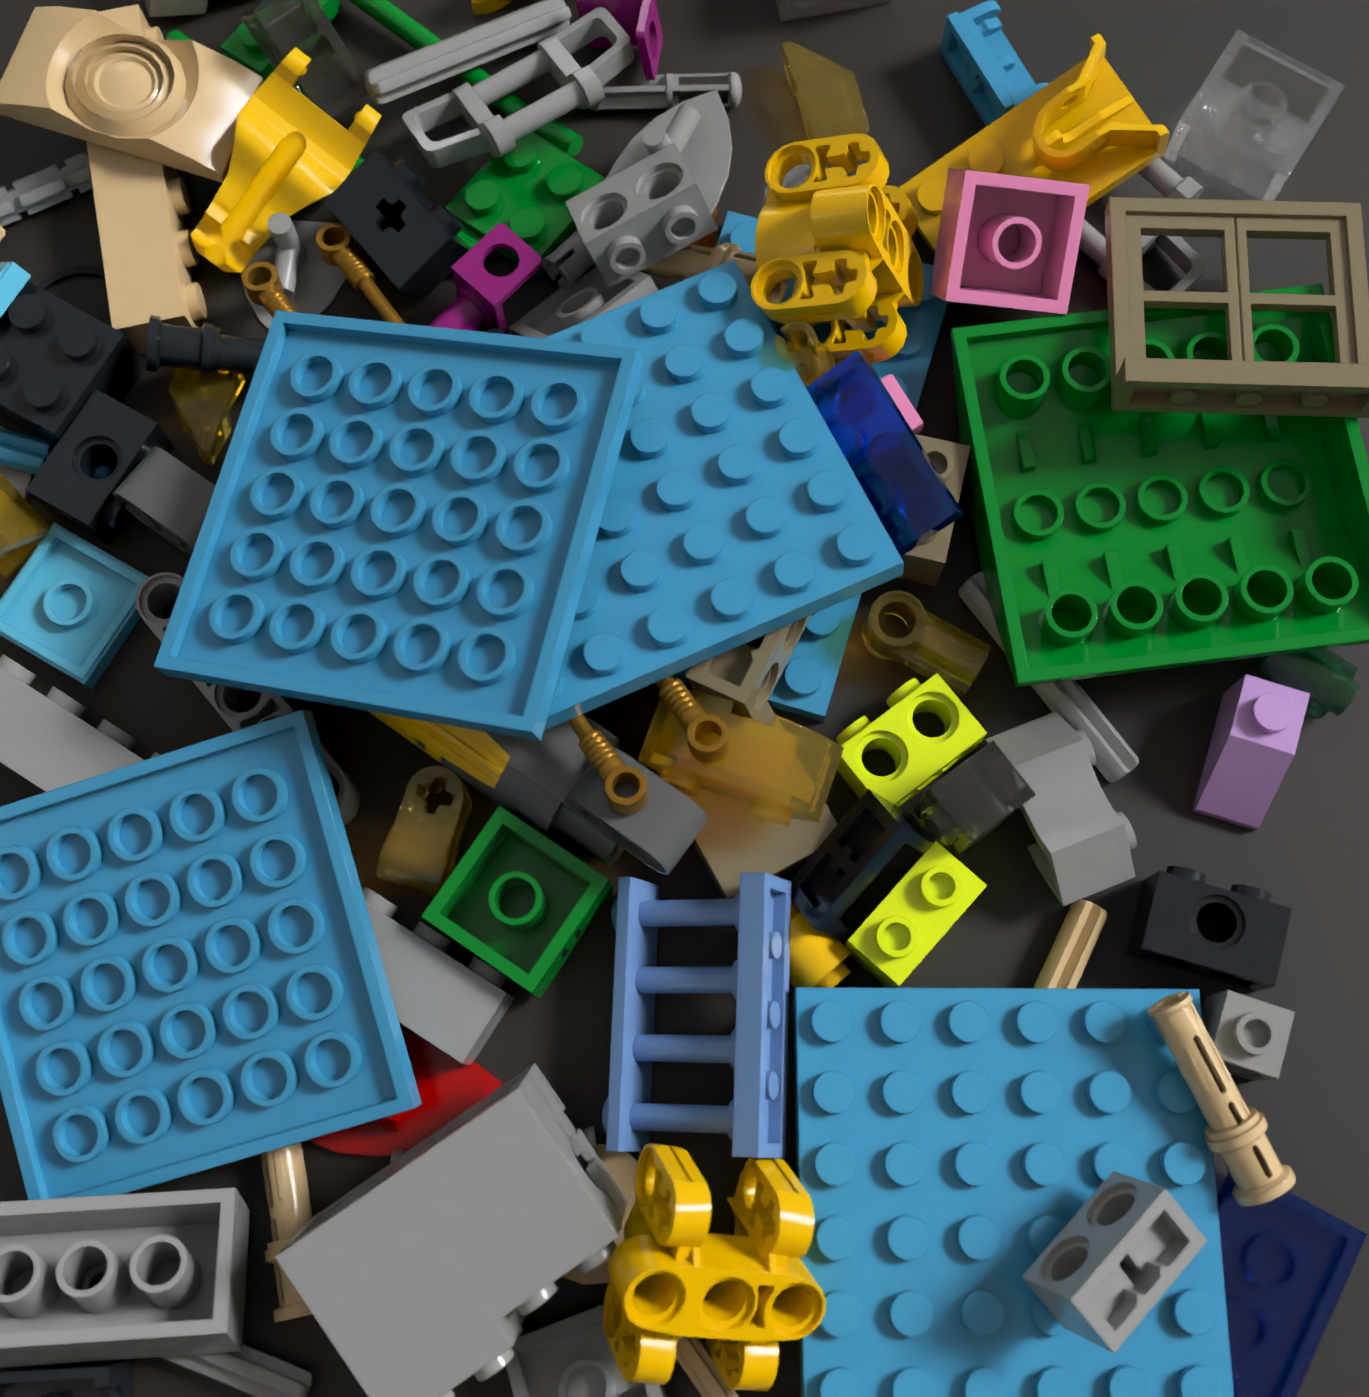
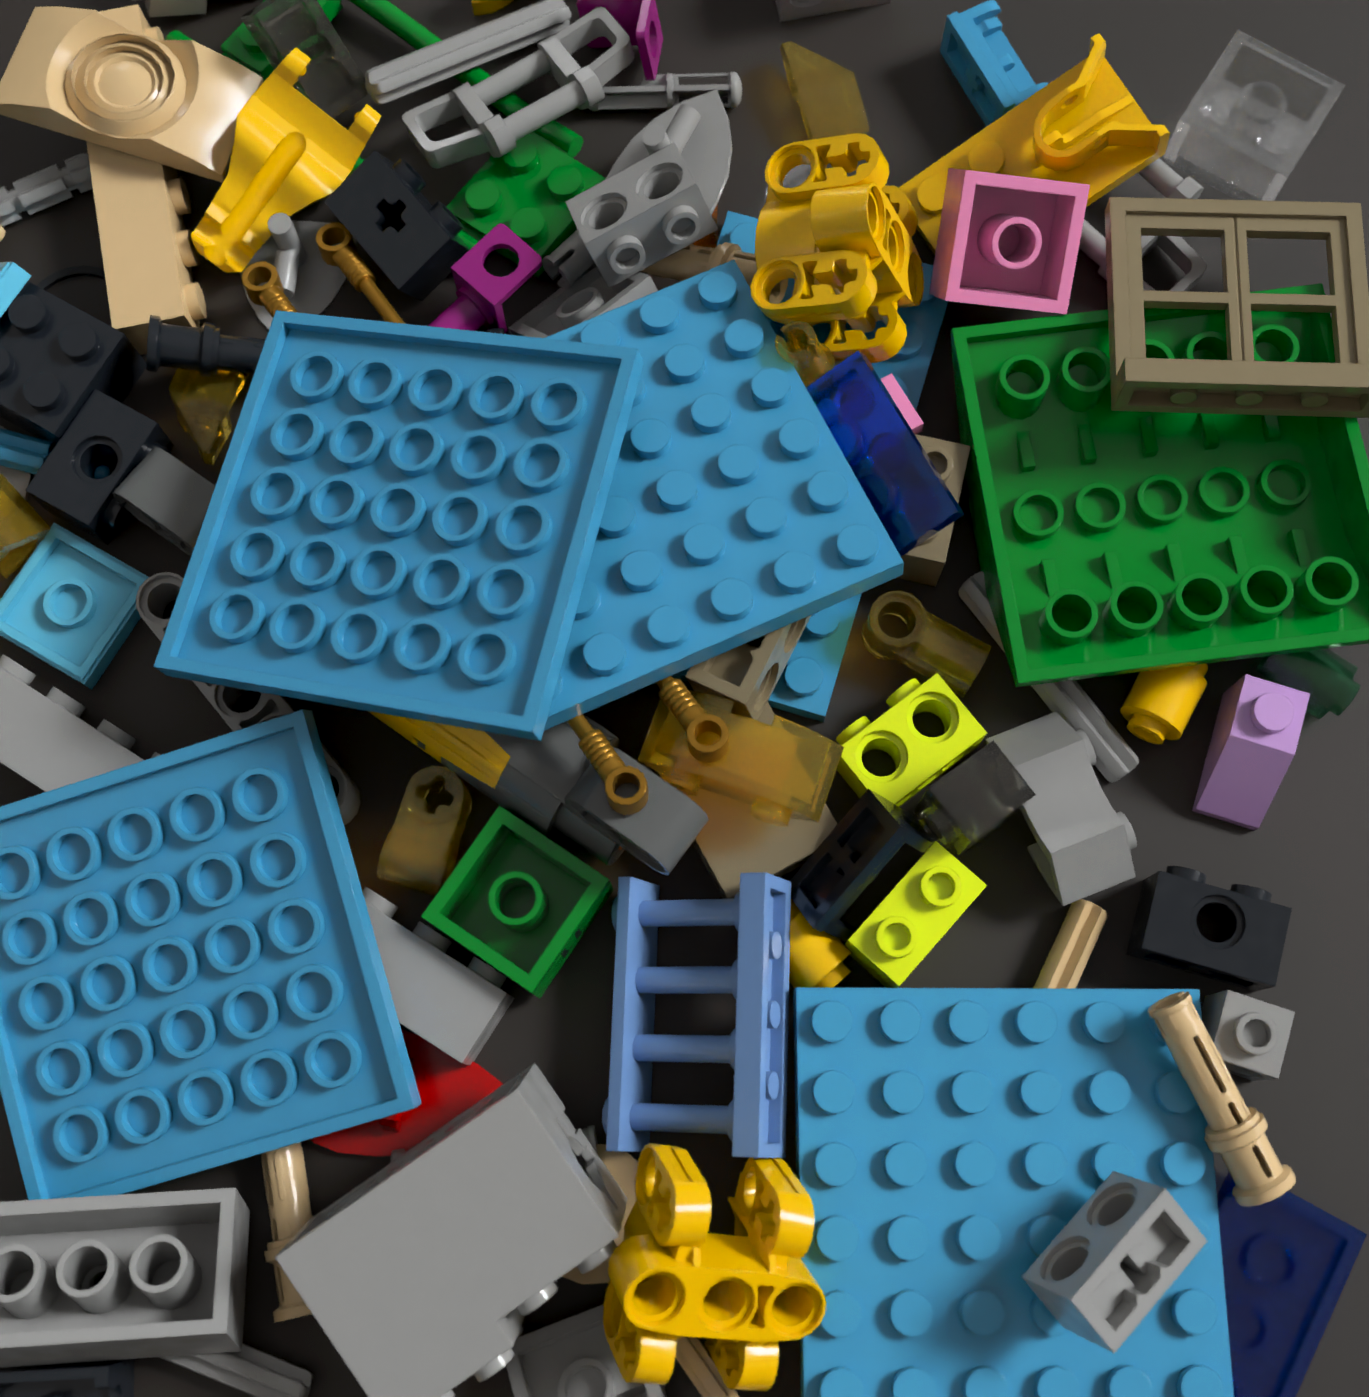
none -> yellow brick [1120,664,1208,744]

